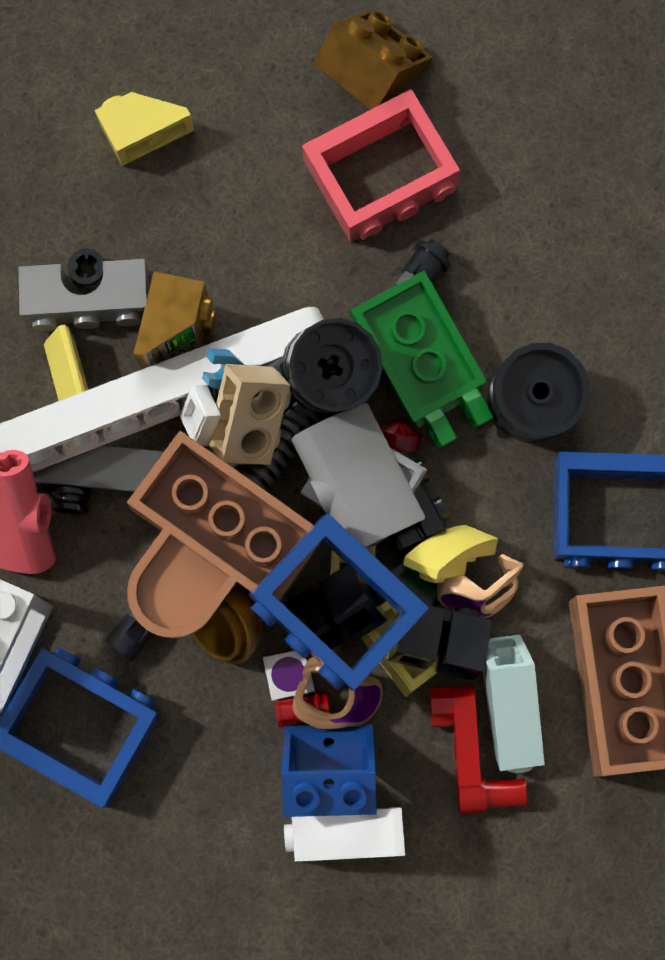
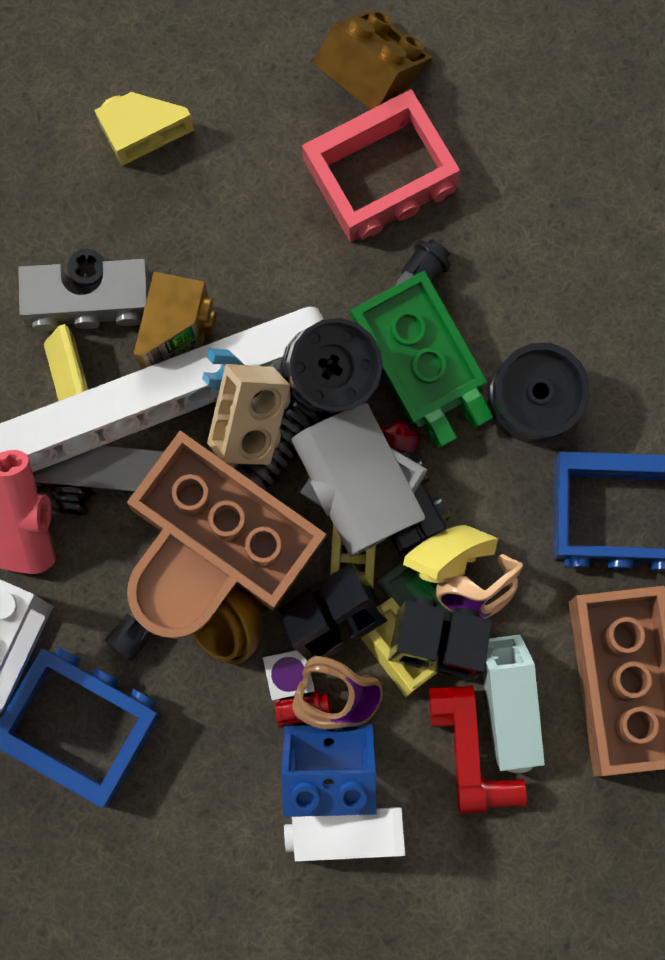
white tile [180,385,221,446] -> none
blue window [249,513,429,690] -> none

